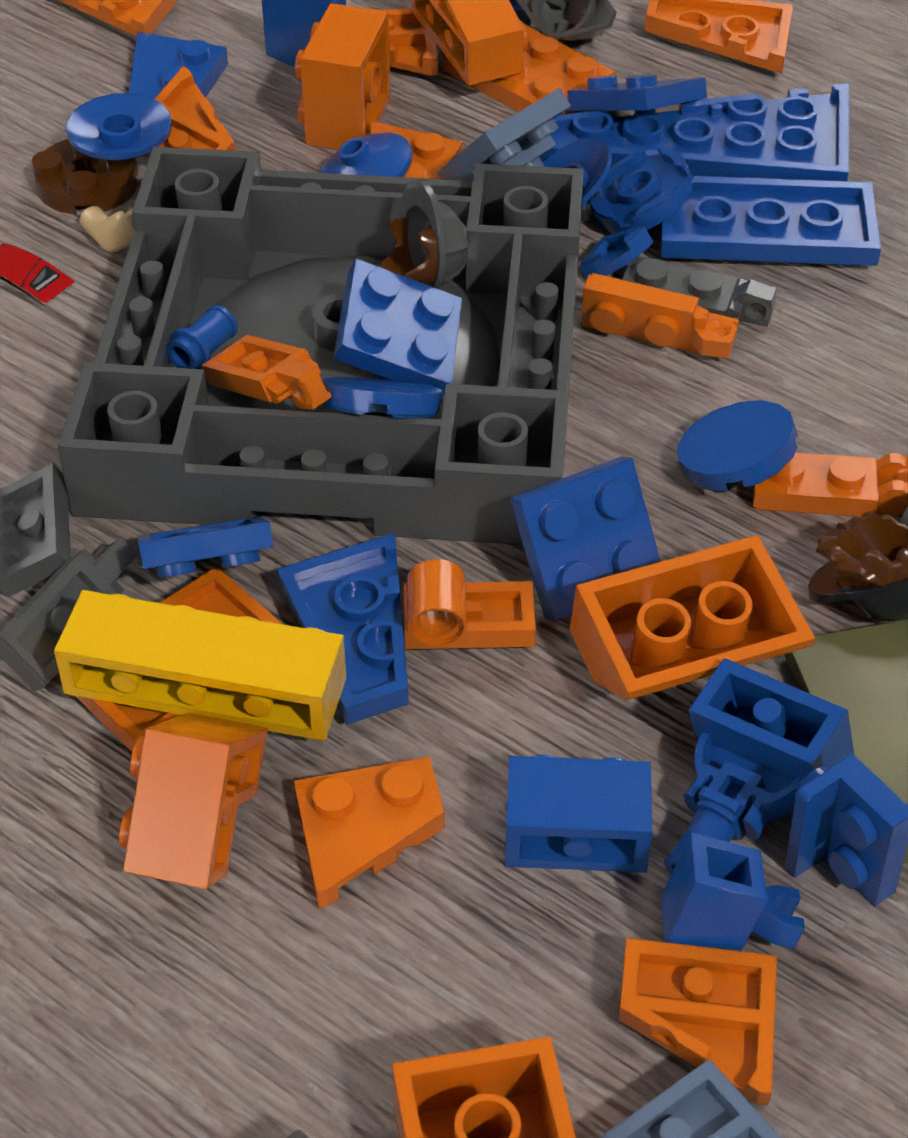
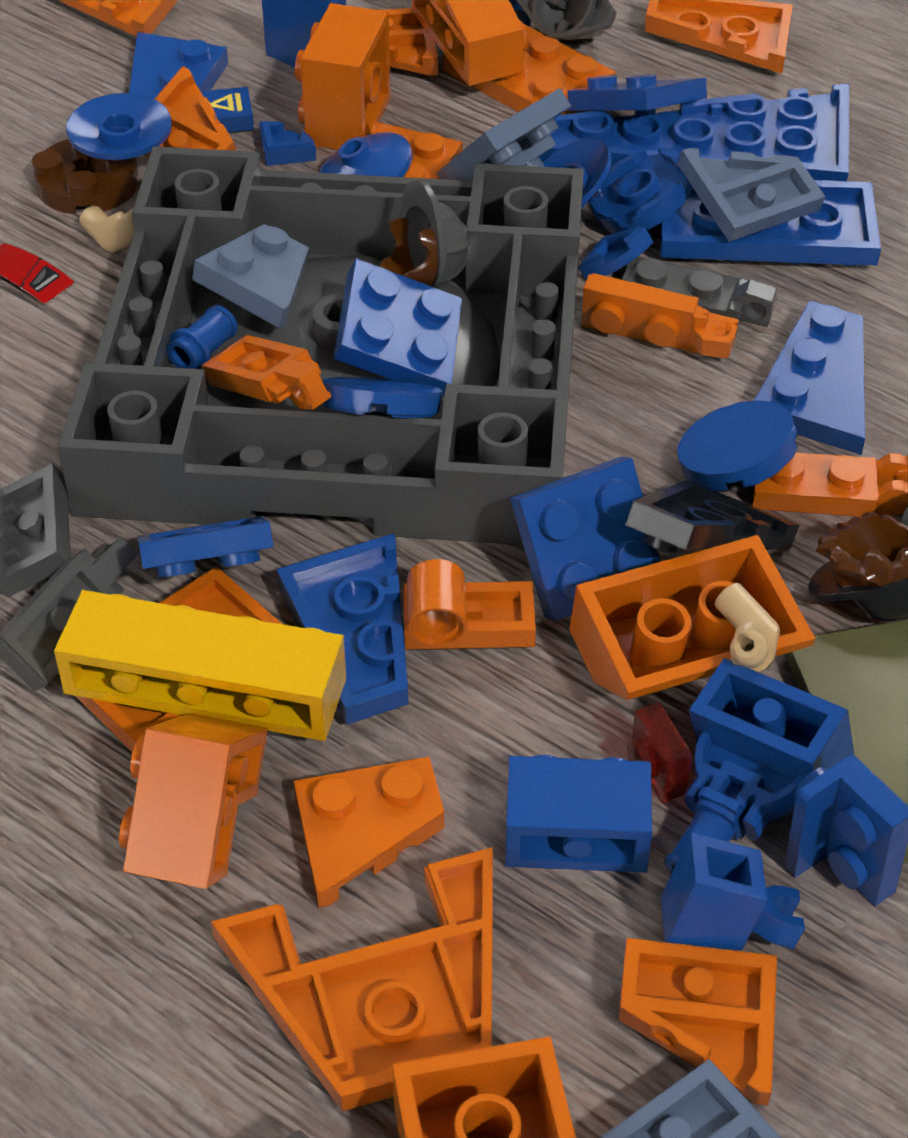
none -> sand blue wing [192,224,309,328]
none -> blue tile [201,87,254,133]
none -> orange wing [210,847,493,1112]
none -> blue tile [259,121,316,166]
none -> black wing [625,480,800,553]
none -> clear red plate [627,702,692,803]
none -> sand blue wing [677,148,825,242]
none -> tan arm [715,583,780,673]
none -> wing [754,300,865,455]

